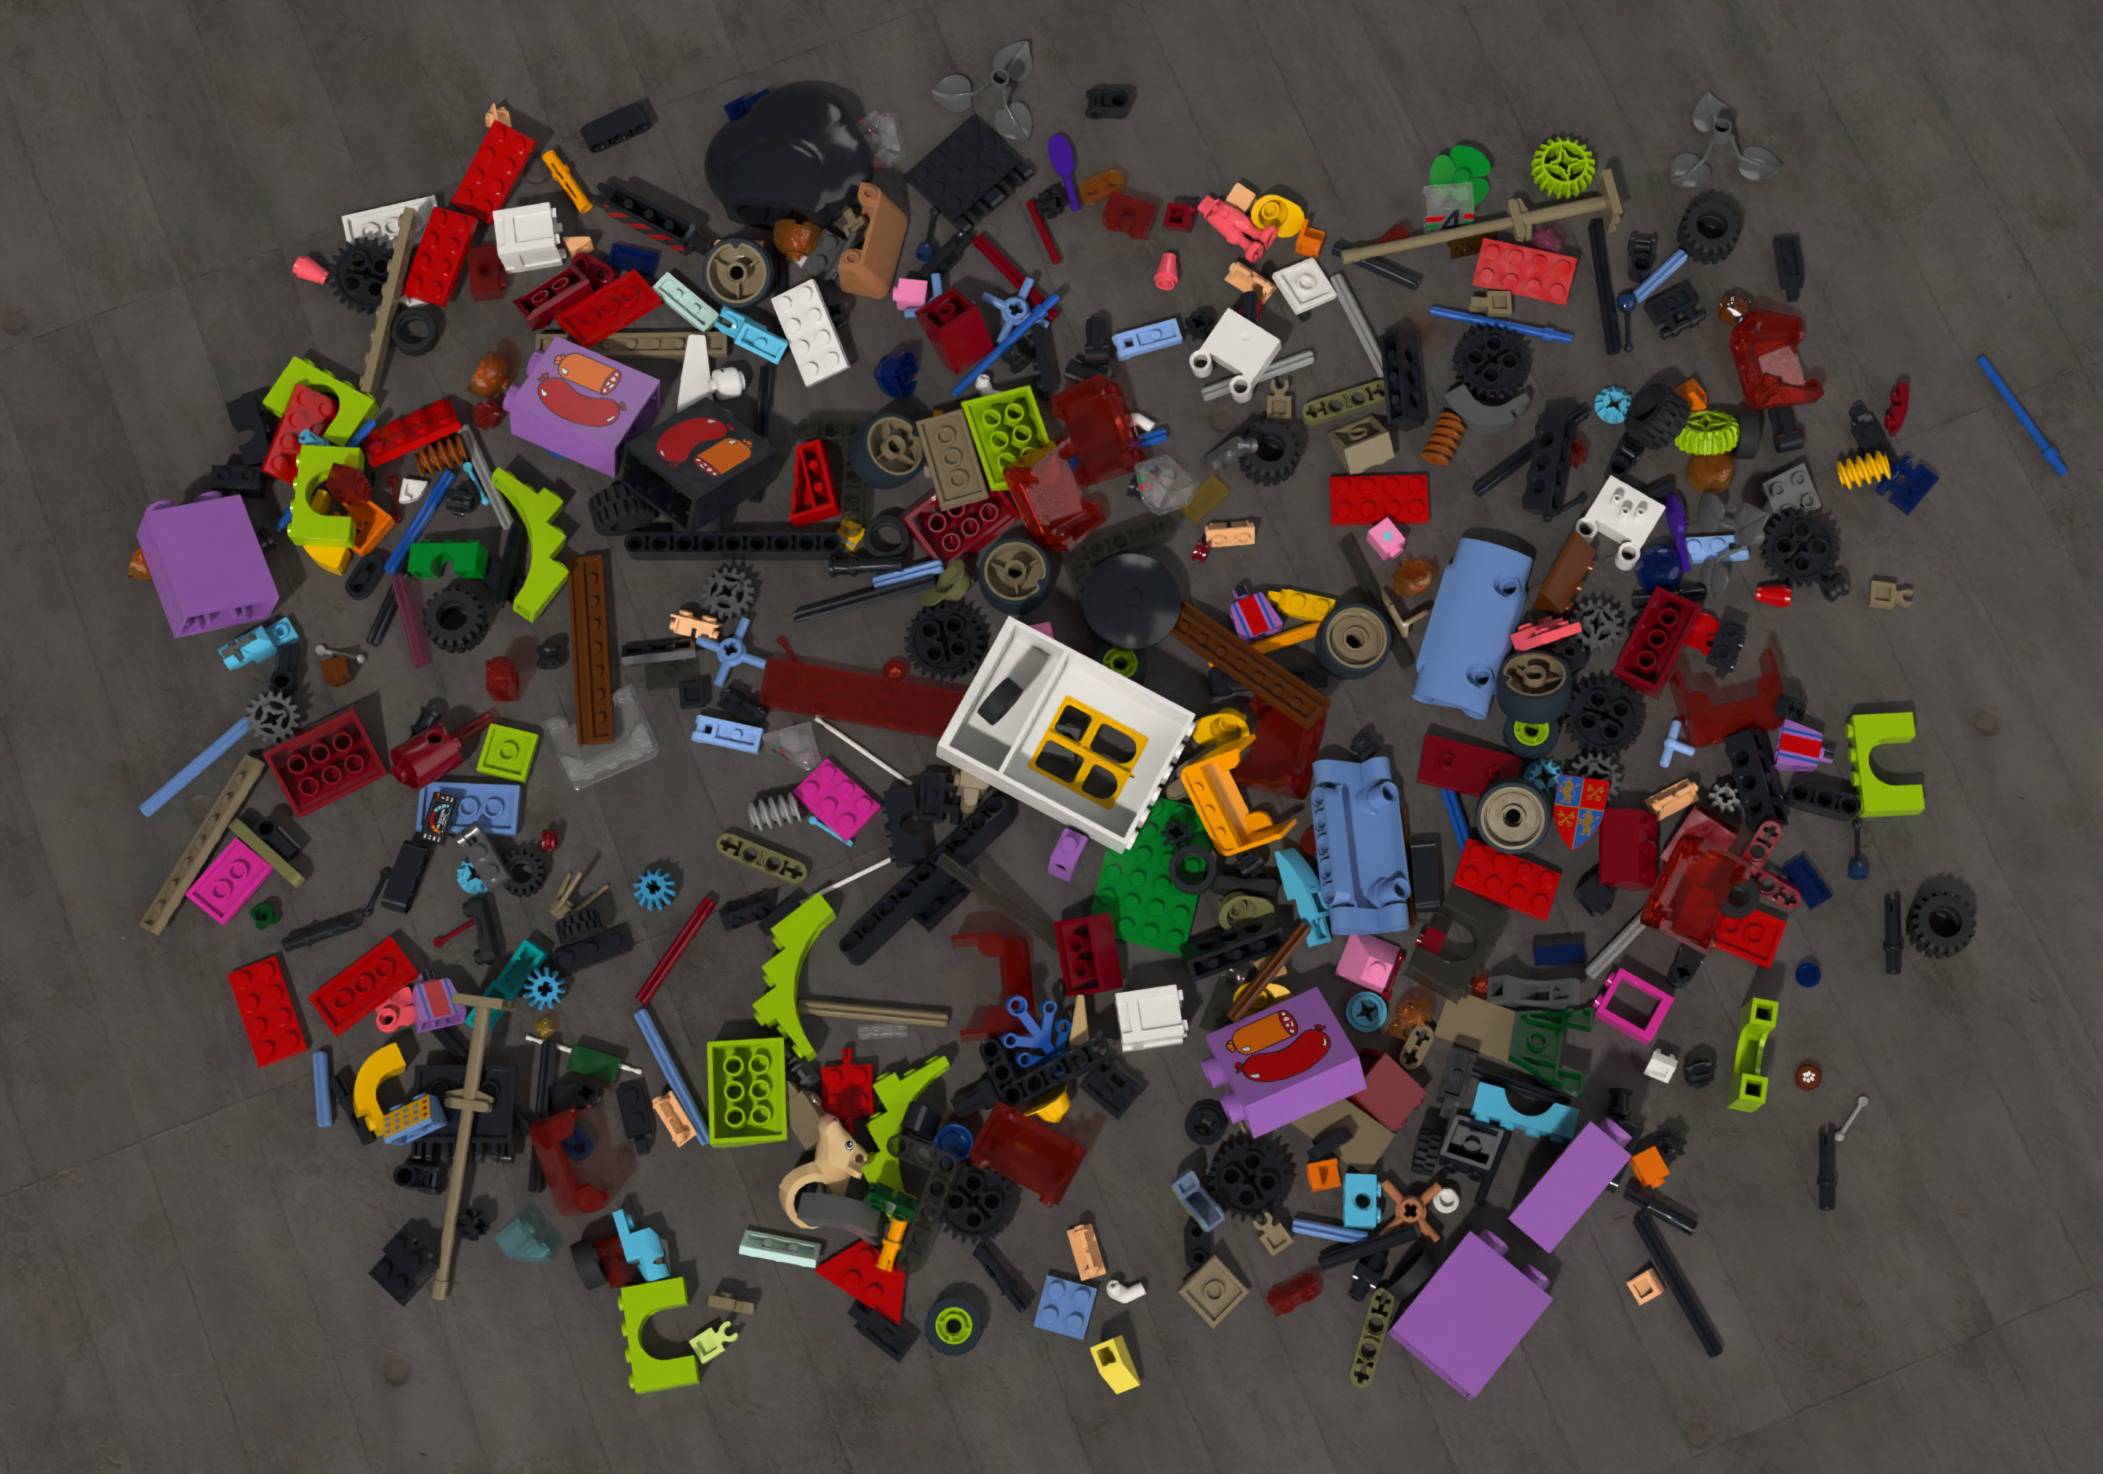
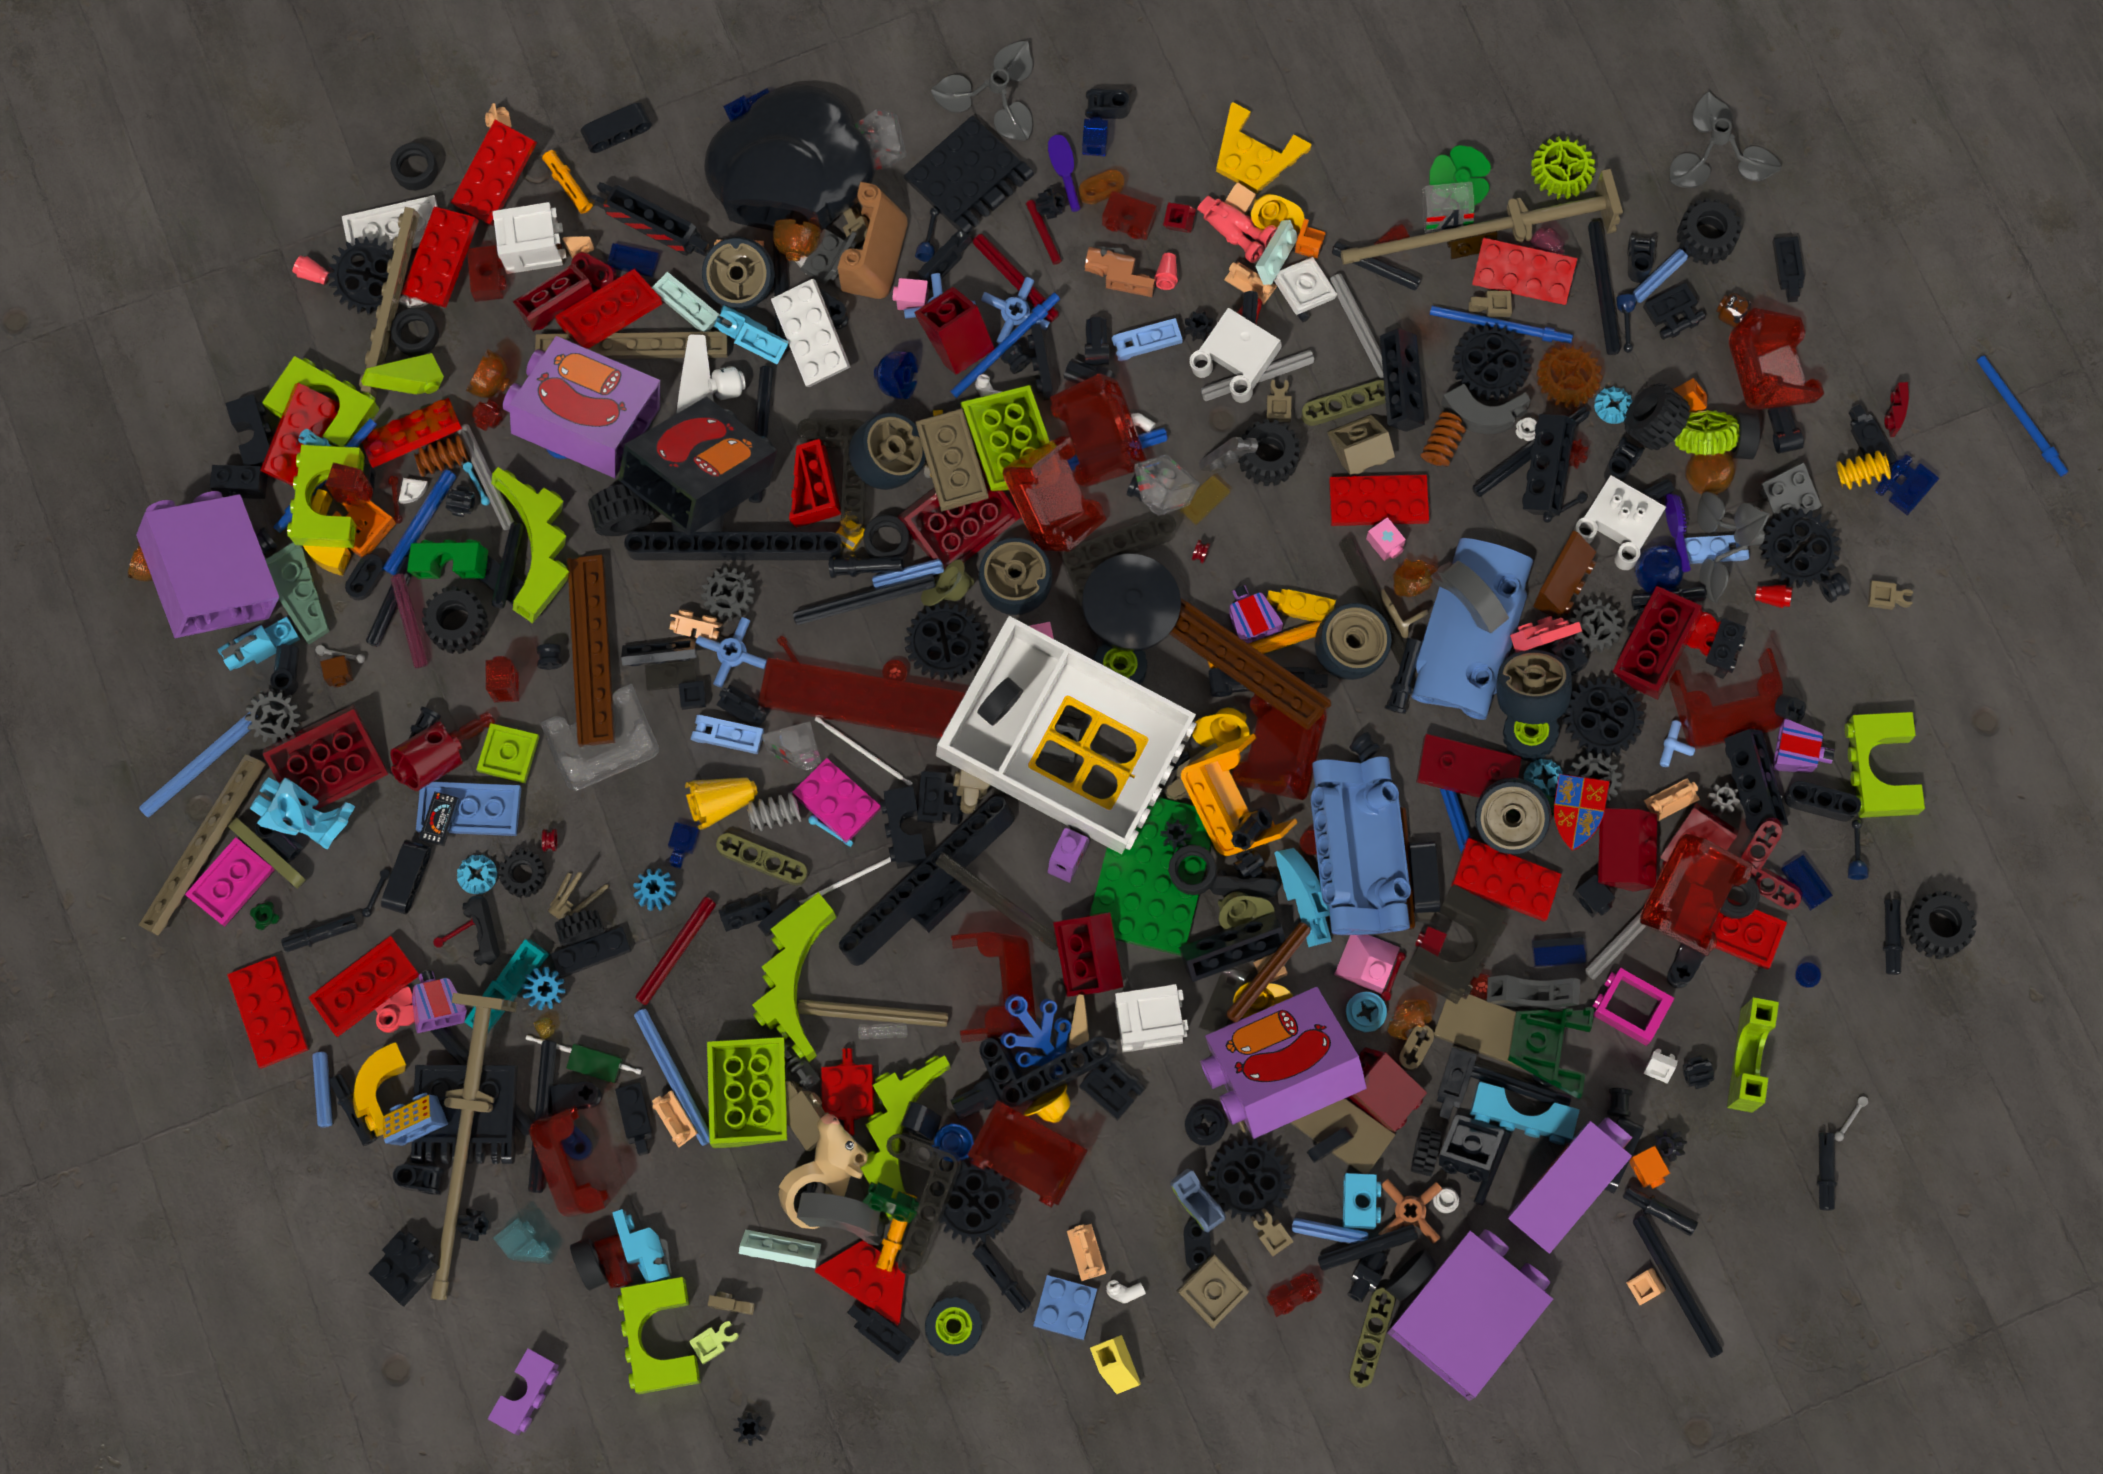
flat silver plate [455,821,512,893] -> none
light nougat hinge [1205,520,1255,547] -> none
orange panel [1305,1158,1341,1193] -> none
tile [1794,1064,1822,1091] -> none
none -> medium azure hips [250,777,355,849]
none -> sand green wing [265,542,330,644]
none -> lime slope [361,353,444,395]
none -> black tyre [390,142,438,191]
none -> medium lavender arch [488,1349,559,1436]
none -> clear blue plate [668,822,700,869]
none -> yellow cone [685,777,757,830]
none -> black gear [733,1412,767,1447]
none -> clear blue brick [1082,117,1108,156]
none -> nougat plate [1085,246,1155,297]
none -> yellow wing [1216,102,1312,193]
none -> black piece [1231,807,1272,851]
none -> light aqua plate [1255,220,1298,285]
none -> black pin [1384,638,1423,714]
none -> dark grey arch [1430,561,1509,633]
none -> white plate [1516,418,1537,441]
none -> clear orange gear [1536,343,1602,408]

